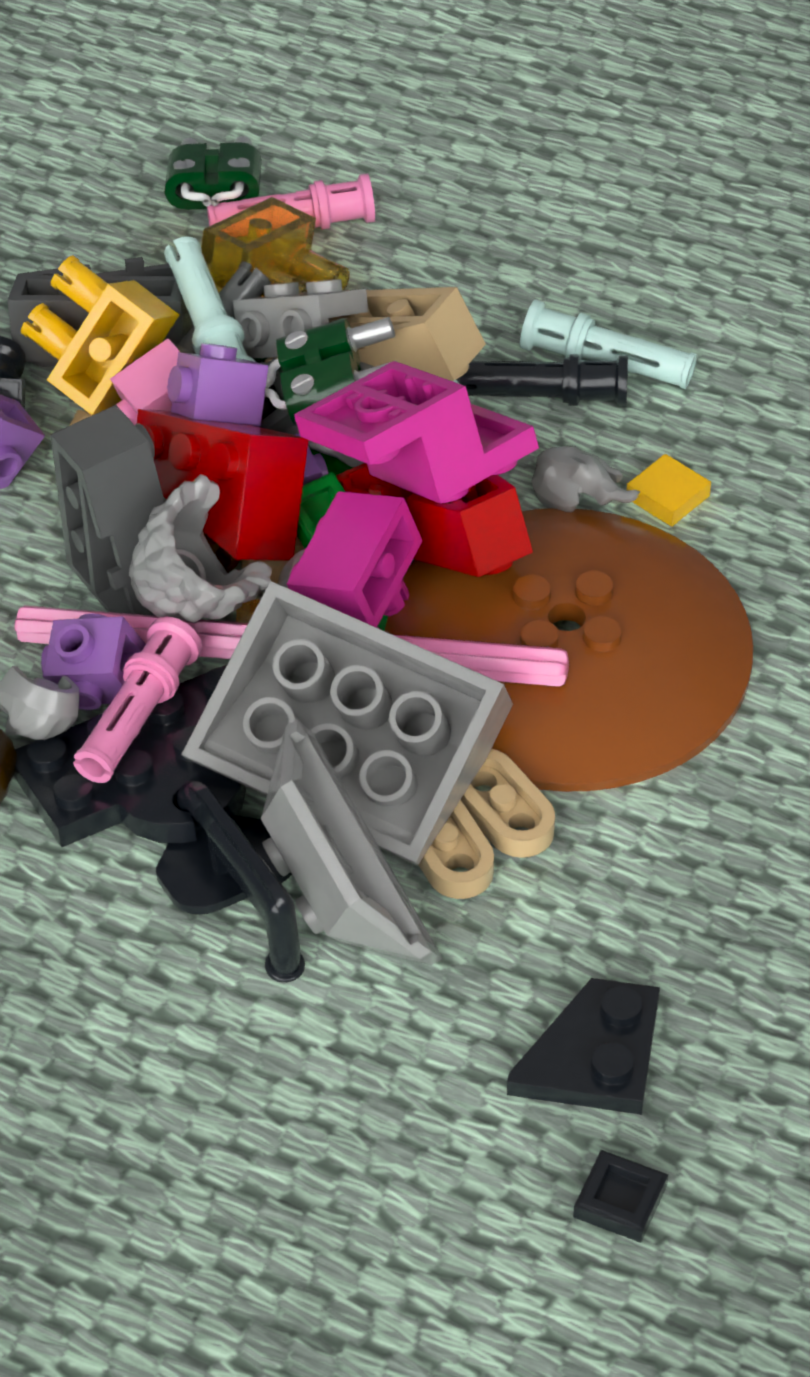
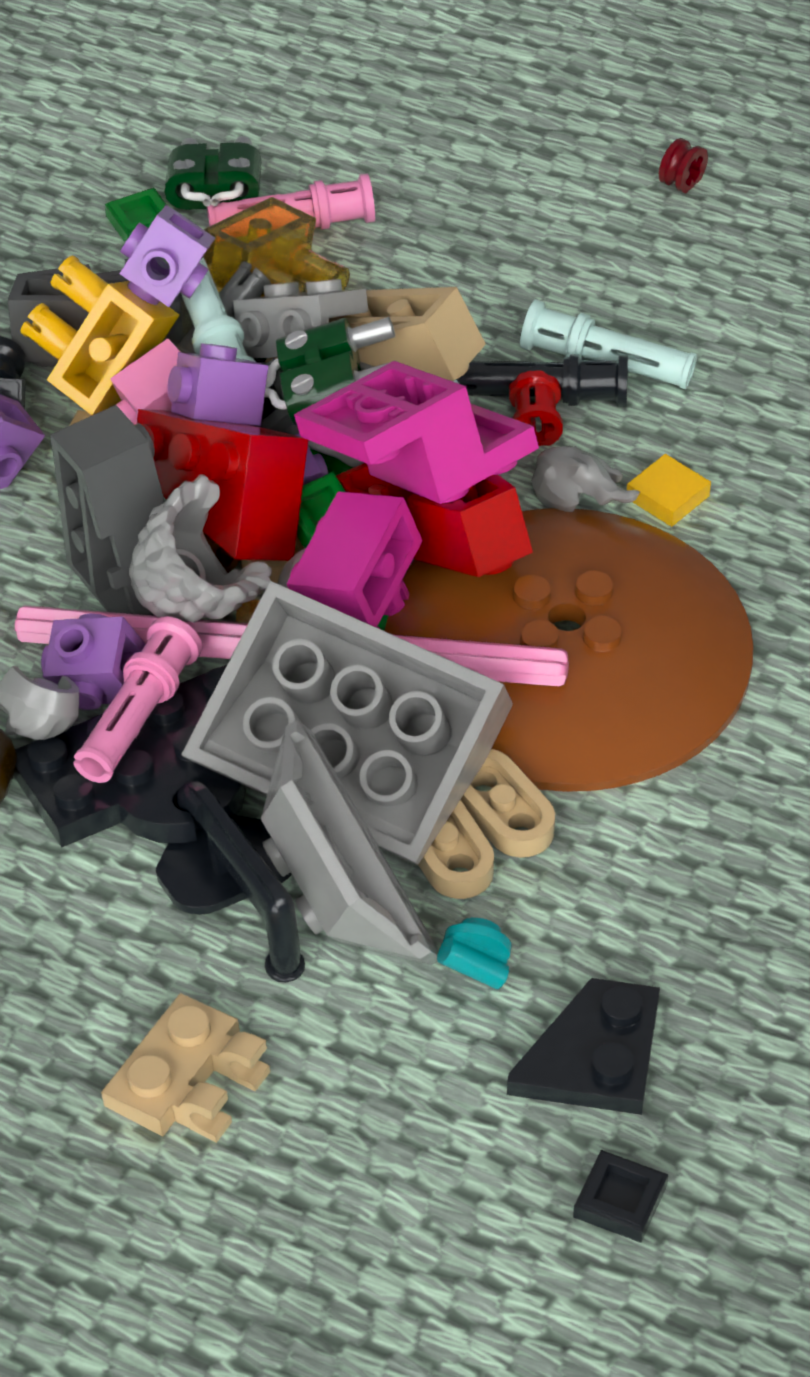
none -> tan plate [101,993,270,1143]
none -> green tile [105,188,167,242]
none -> brick [119,205,215,307]
none -> teal plate [437,917,512,989]
none -> red bush [509,370,563,446]
none -> dark red bush [659,138,708,194]

